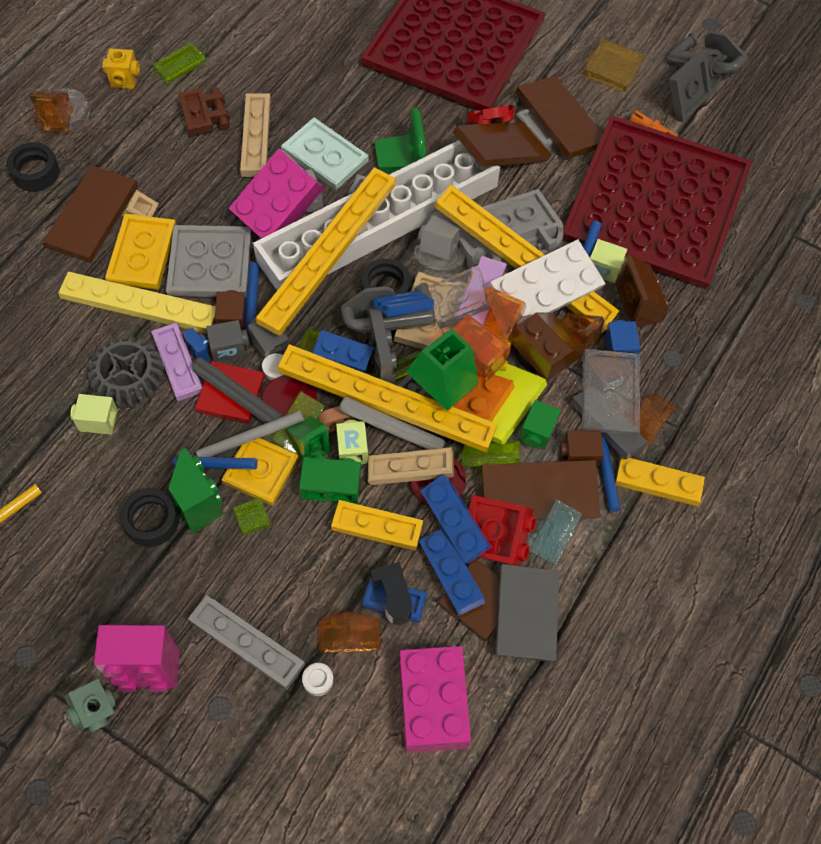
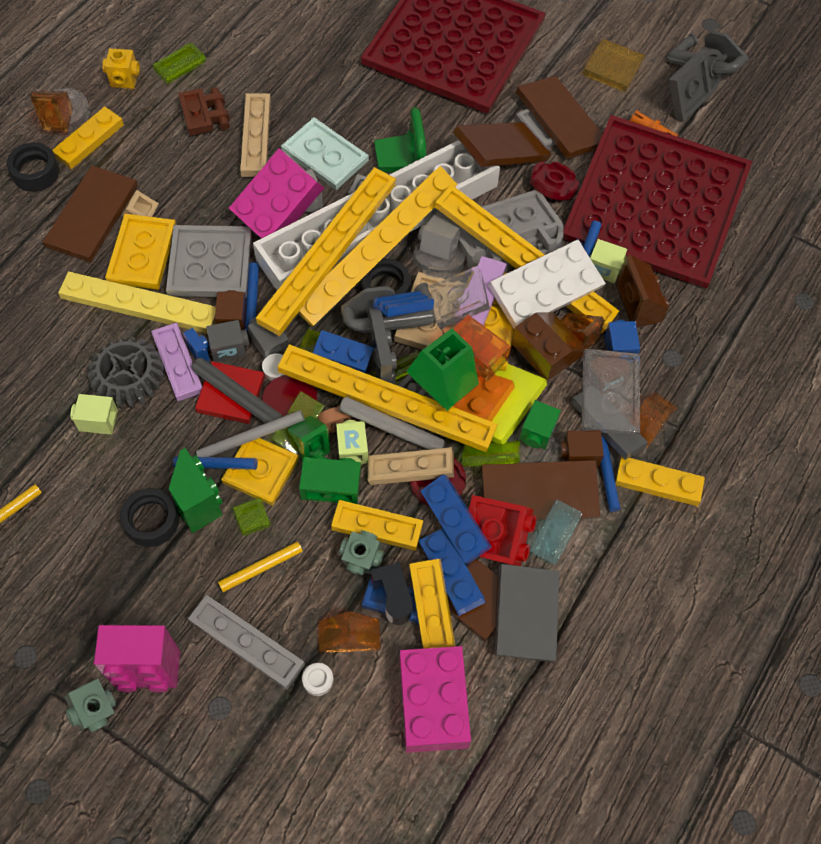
red plate [465,104,515,125] -> none
clear orange slope [484,286,527,344] -> none
none -> yellow plate [52,106,124,169]
none -> yellow bar [218,541,303,592]
none -> yellow plate [298,166,458,327]
none -> sand green brick [339,530,384,576]
none -> yellow plate [409,559,456,649]
none -> dark red tile [530,161,580,200]

